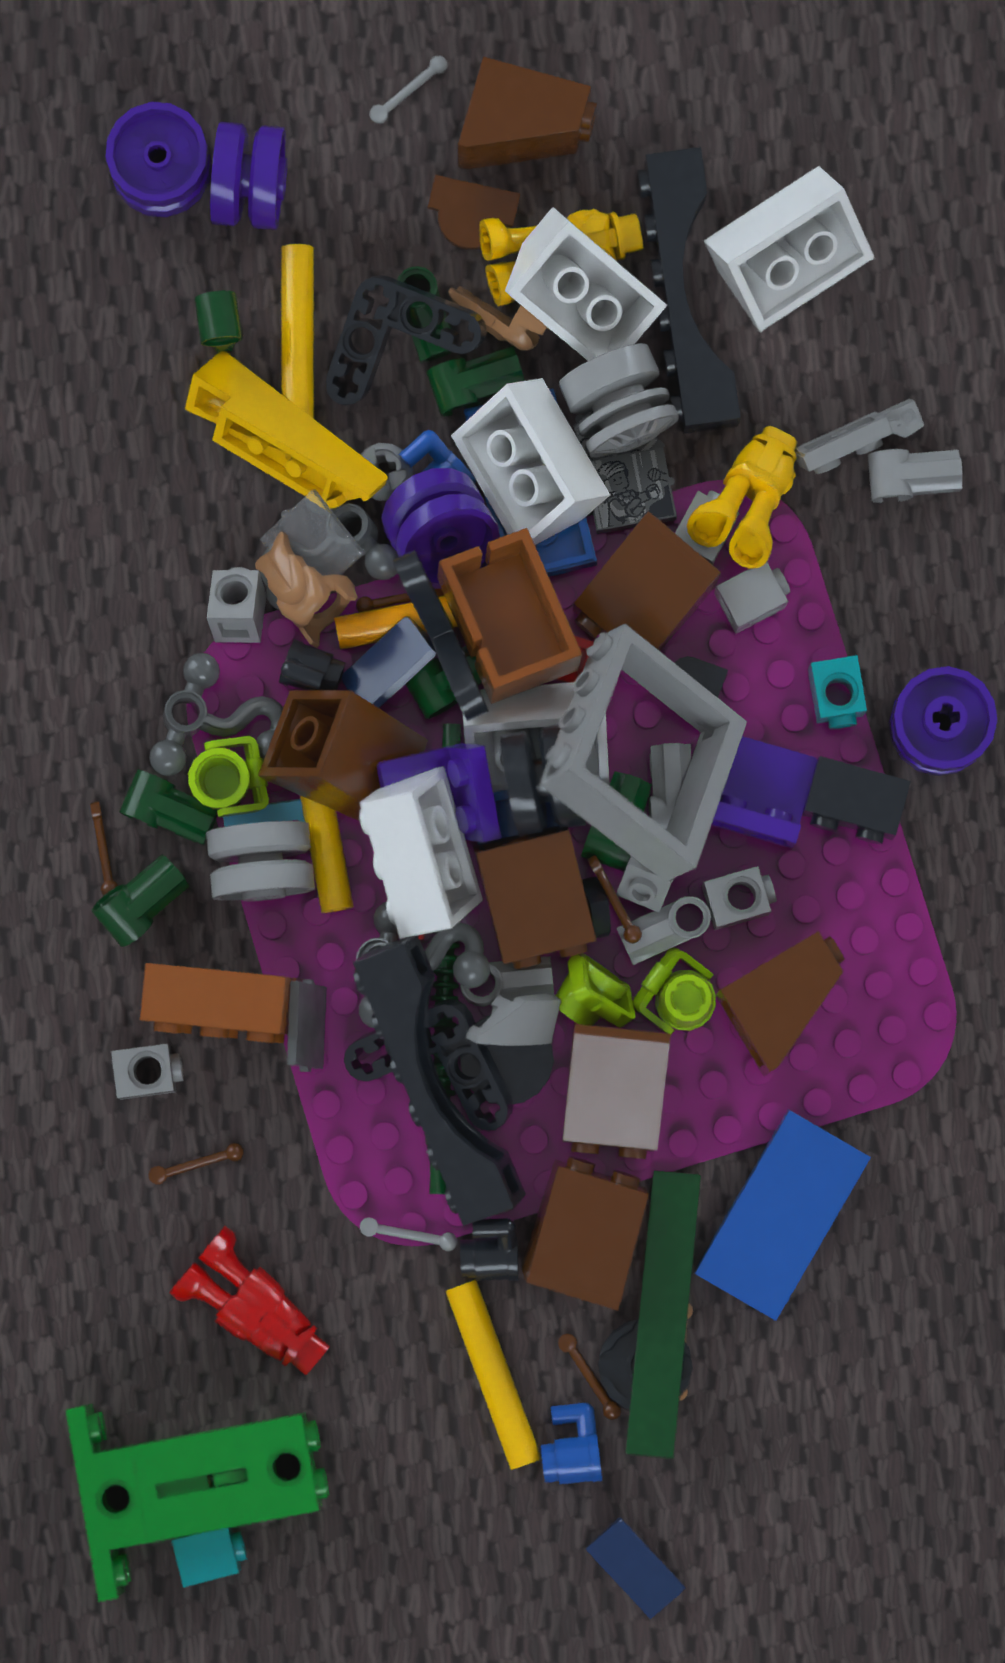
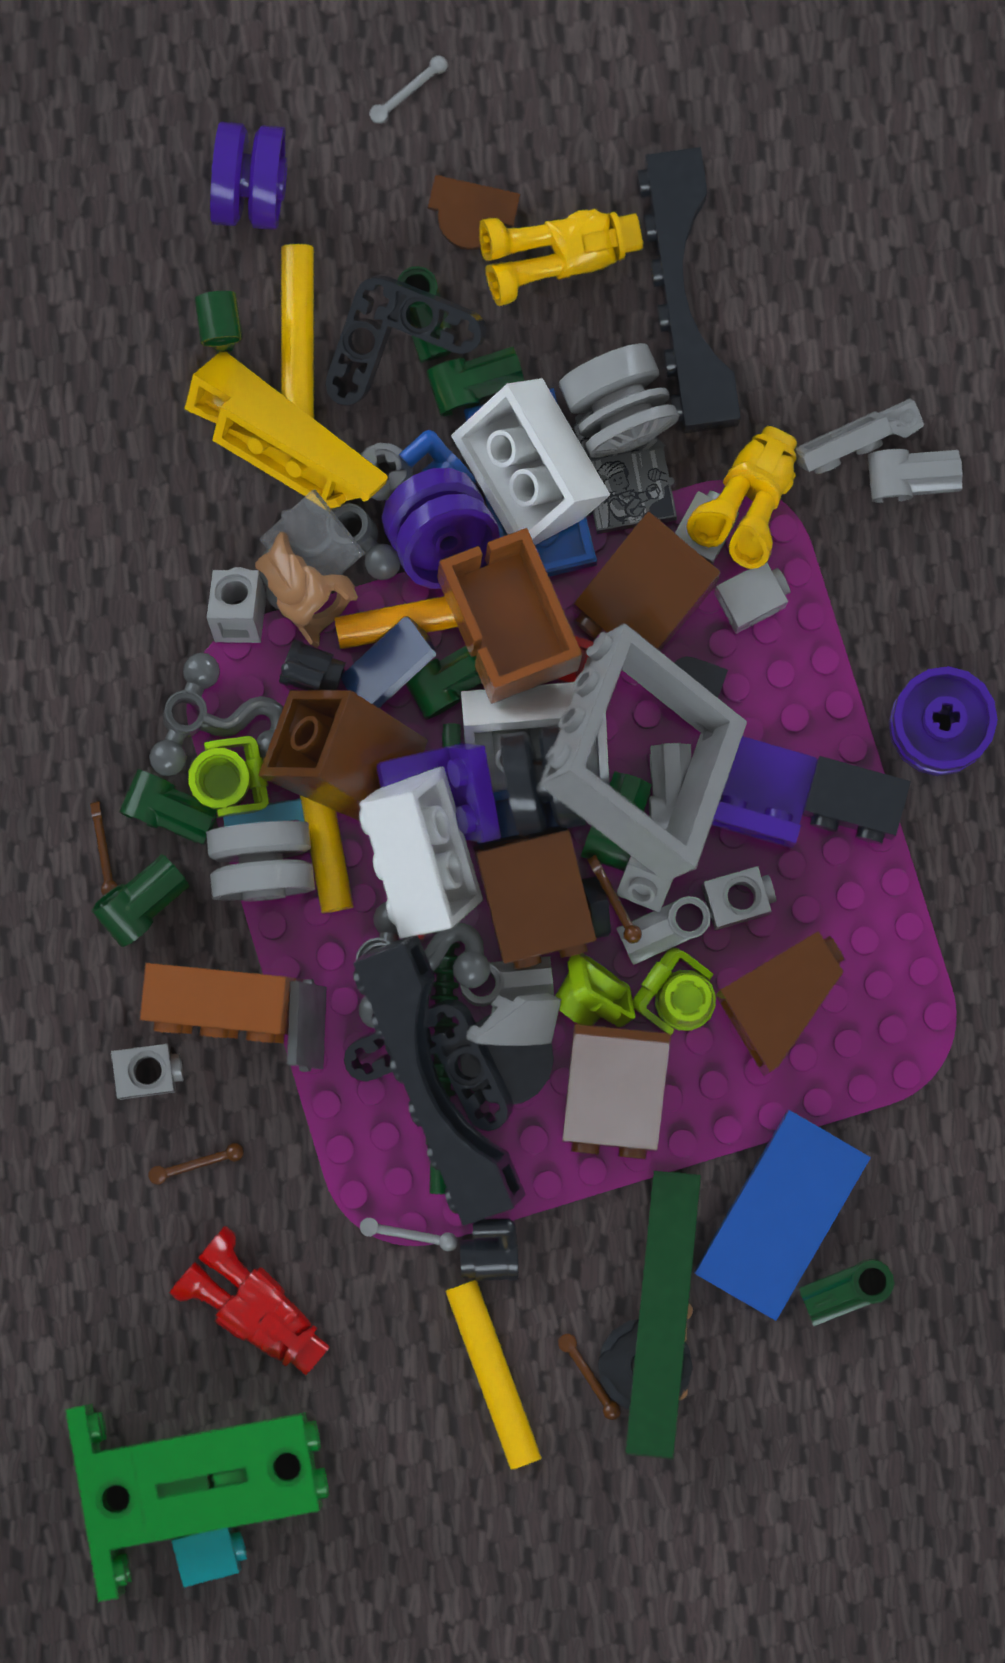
dark purple wheel [105,102,211,217] -> none
reddish brown hinge [356,588,445,612] -> none
black beam [393,550,489,721] -> none
medium nougat hair [448,286,549,351] -> none
reddish brown slope [458,56,597,170] -> none
white slope [505,207,667,361] -> none
reddish brown slope [520,1156,649,1311] -> none
blue piece [541,1403,602,1485] -> none
dark blue slope [586,1516,686,1619] -> none
white slope [704,166,875,332] -> none
teal brick [808,655,867,729] -> none
none -> dark green piece [799,1258,894,1326]

